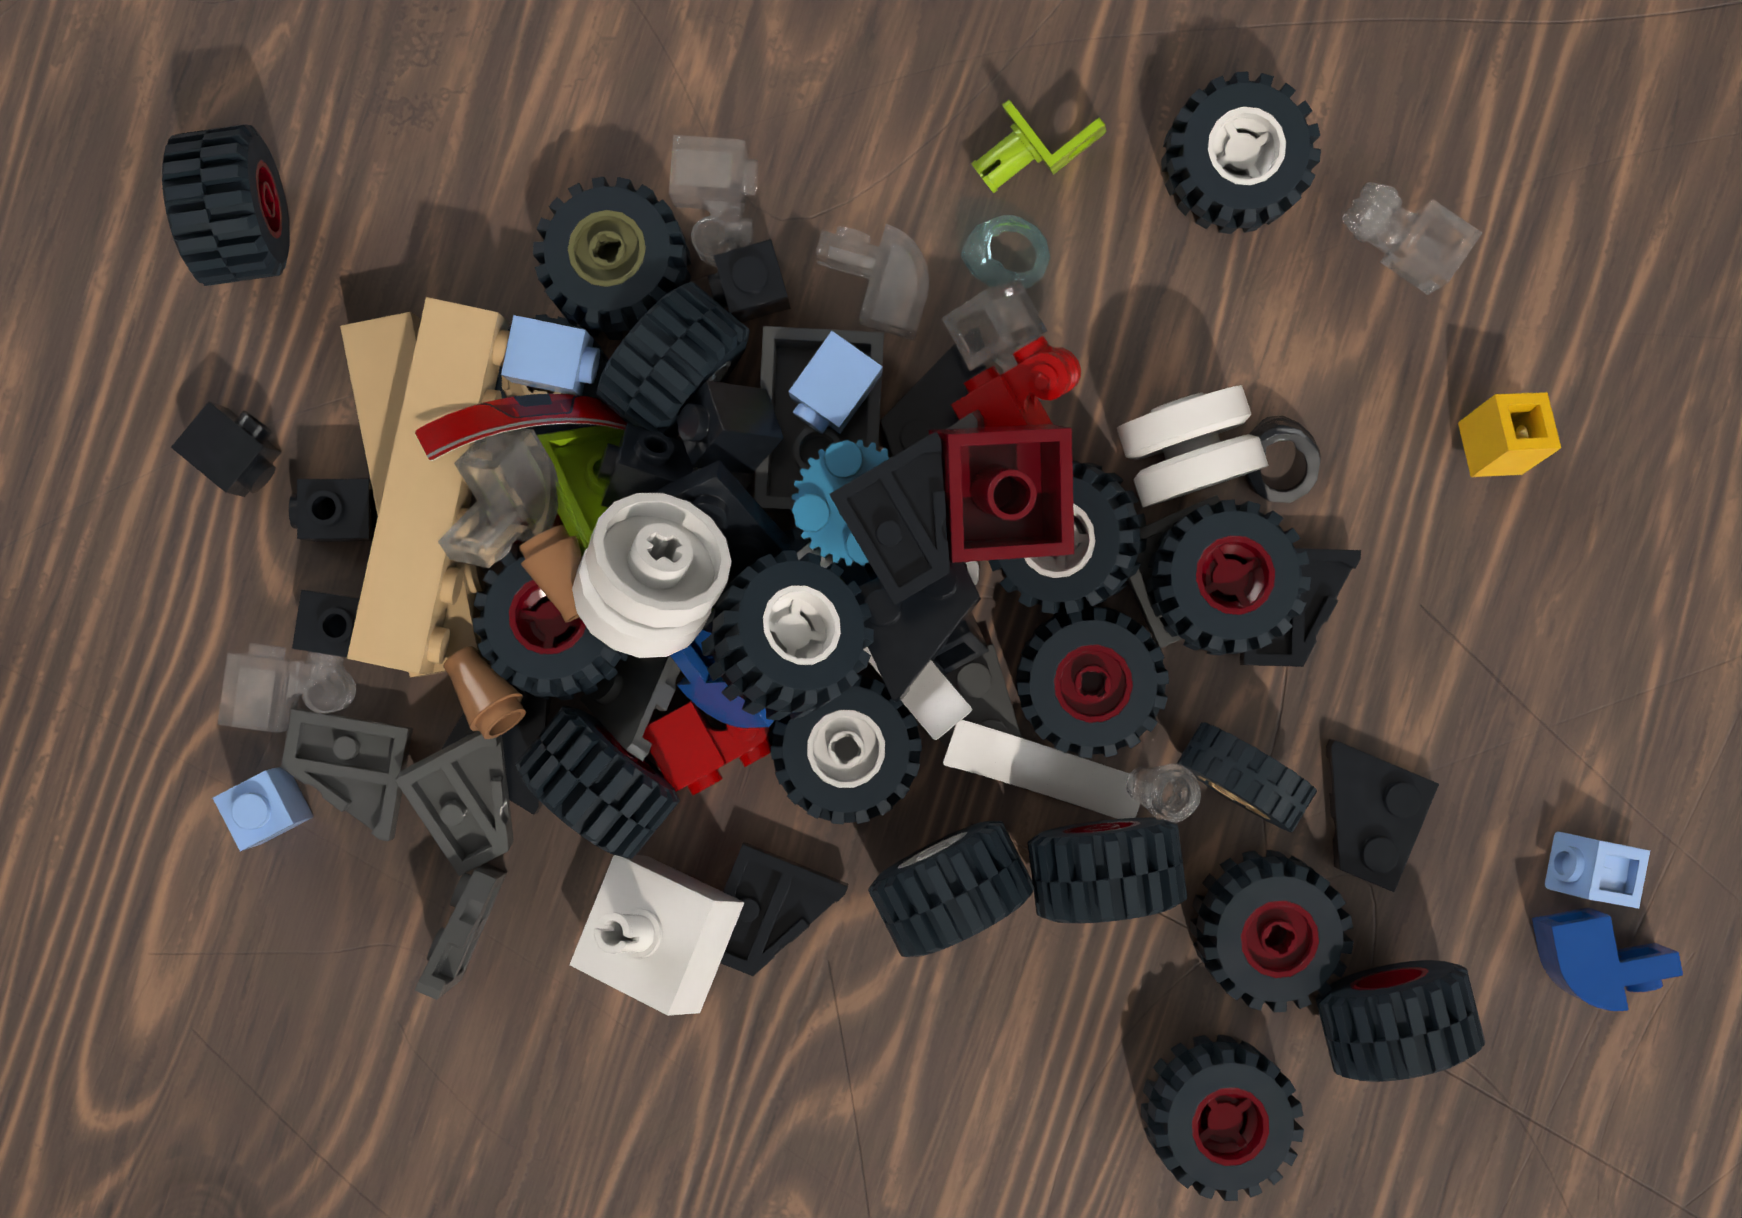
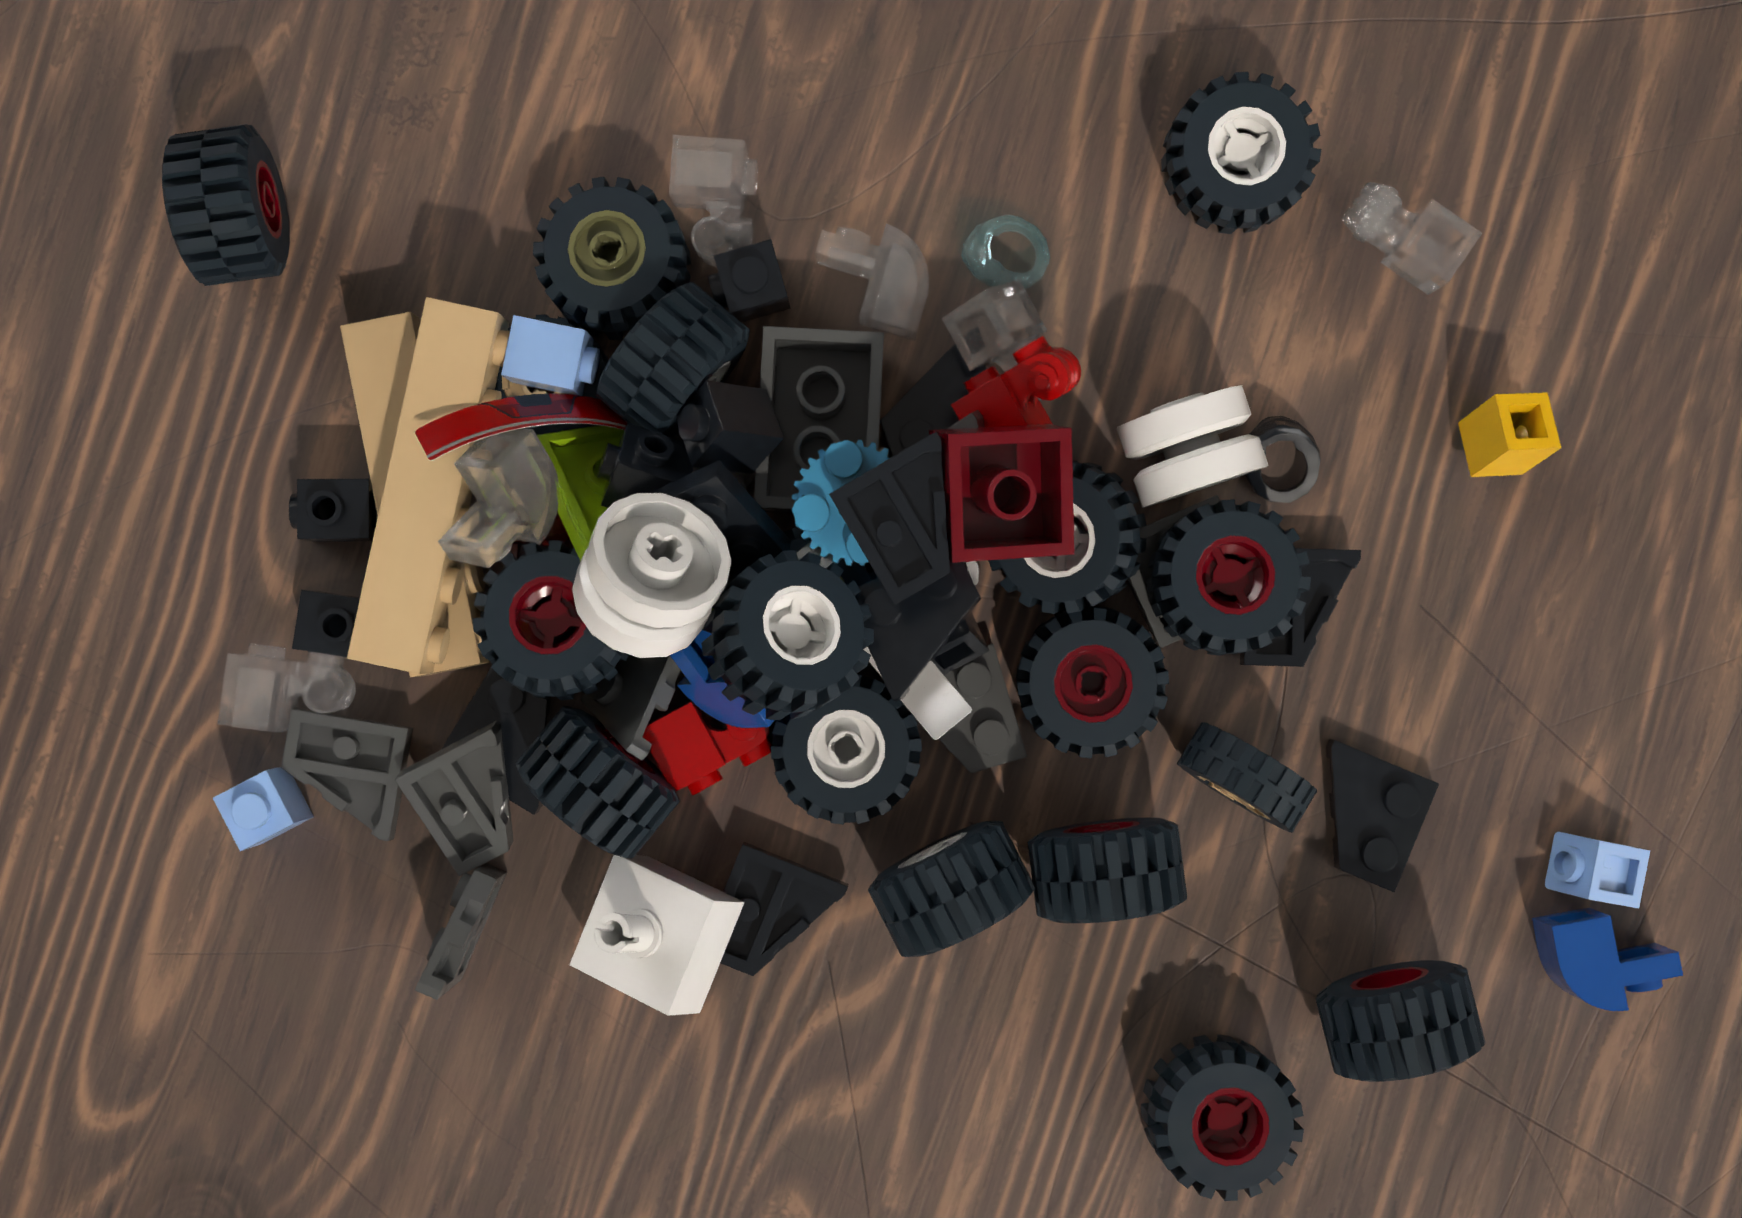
black brick [171,401,282,497] -> none
medium nougat cone [443,646,526,739] -> none
medium nougat cone [519,525,582,623] -> none
light blue brick [788,331,883,434] -> none
white sticker [943,720,1147,819] -> none
lime bracket [971,99,1107,194] -> none
clear cone [1126,764,1201,823] -> none
black wheel [1190,850,1354,1013] -> none

